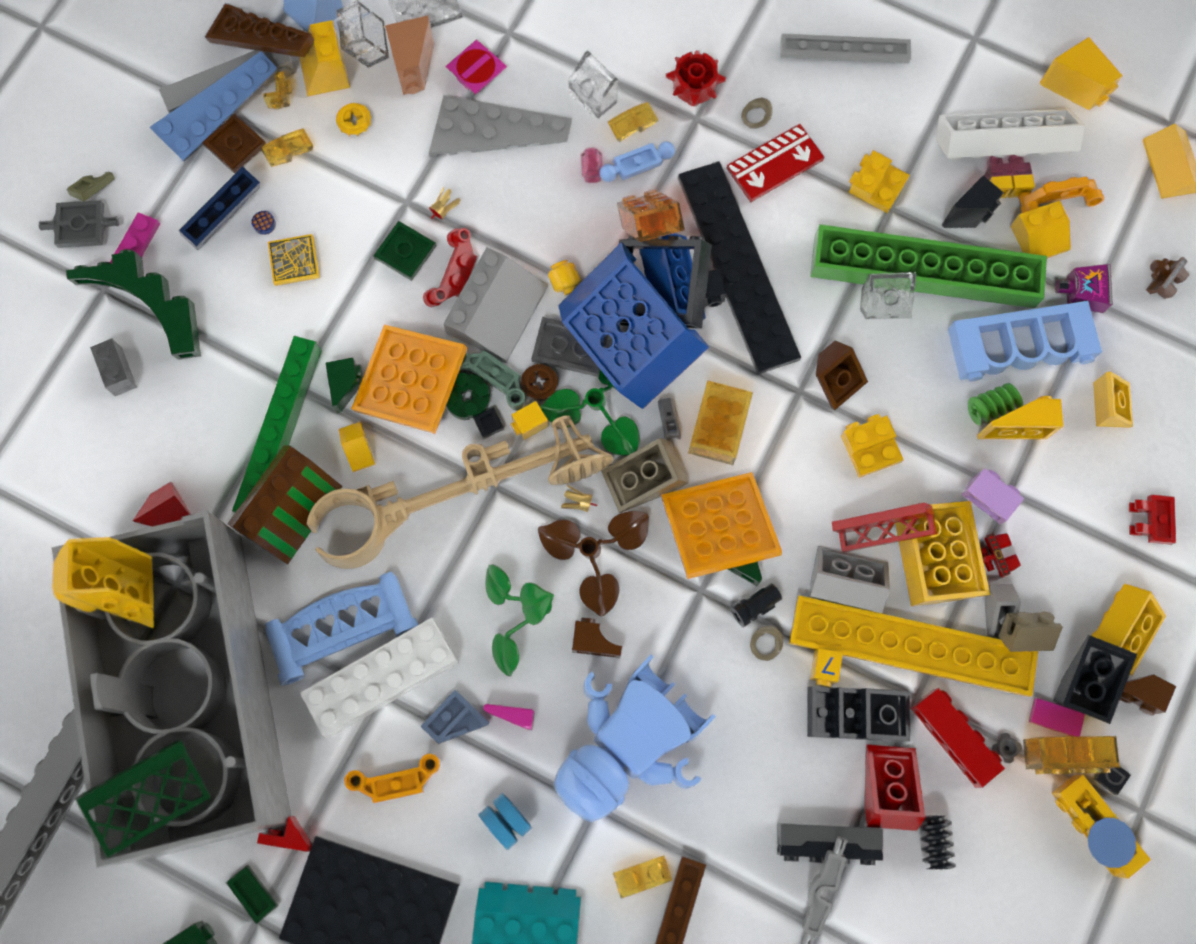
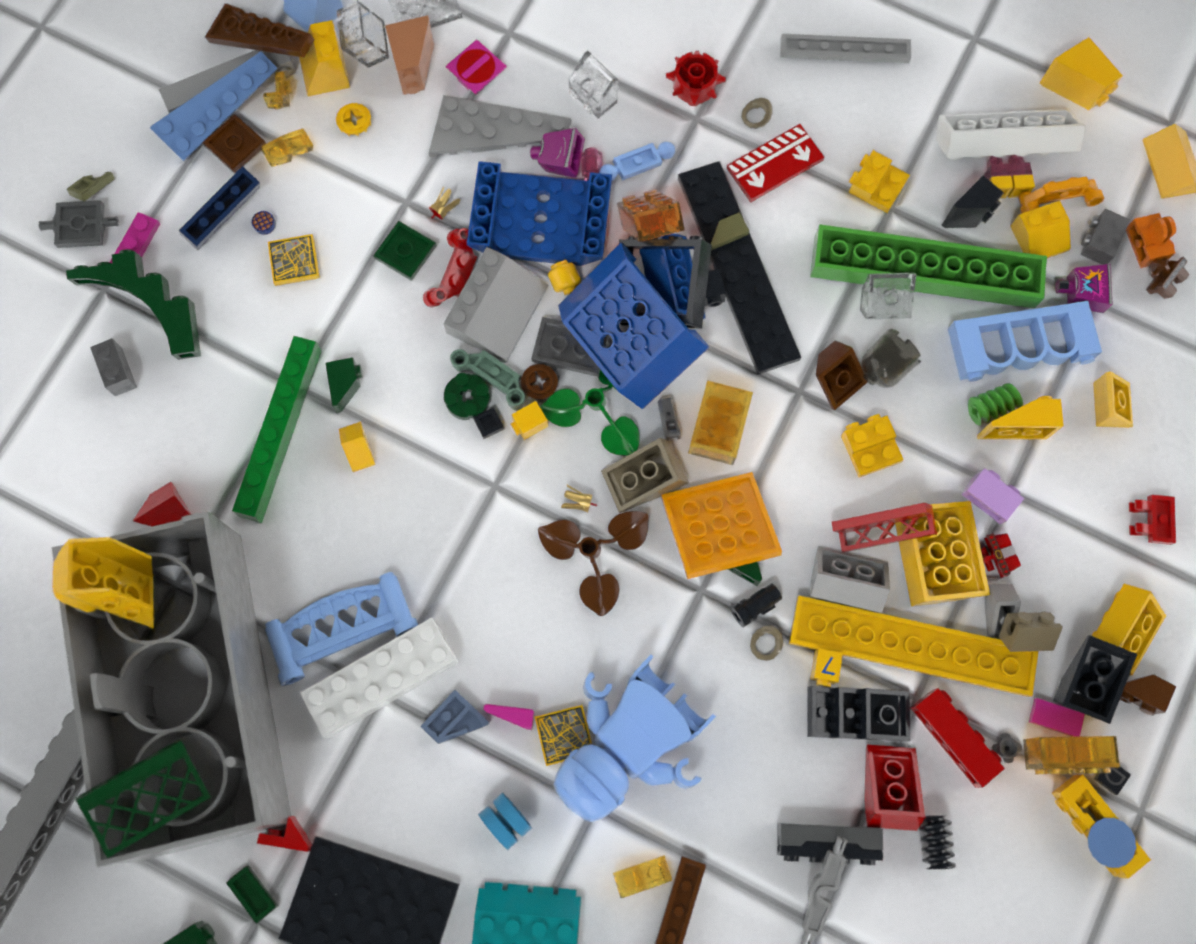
reddish brown slope [227,445,343,565] -> none
tan piece [307,416,614,569] -> none
light orange plate [344,754,441,803] -> none
light orange plate [351,324,468,434] -> none
green plant [485,564,554,677] -> none
reddish brown arch [572,618,622,658] -> none
clear yellow slope [607,102,659,142] -> none
none -> blue slope [467,161,612,266]
none -> magenta torso [530,128,585,178]
none -> tile [535,705,592,766]
none -> olive tile [711,212,750,250]
none -> clear smoke cylinder [861,329,921,388]
none -> flat silver brick [1081,208,1131,265]
none -> orange brick [1126,213,1176,268]

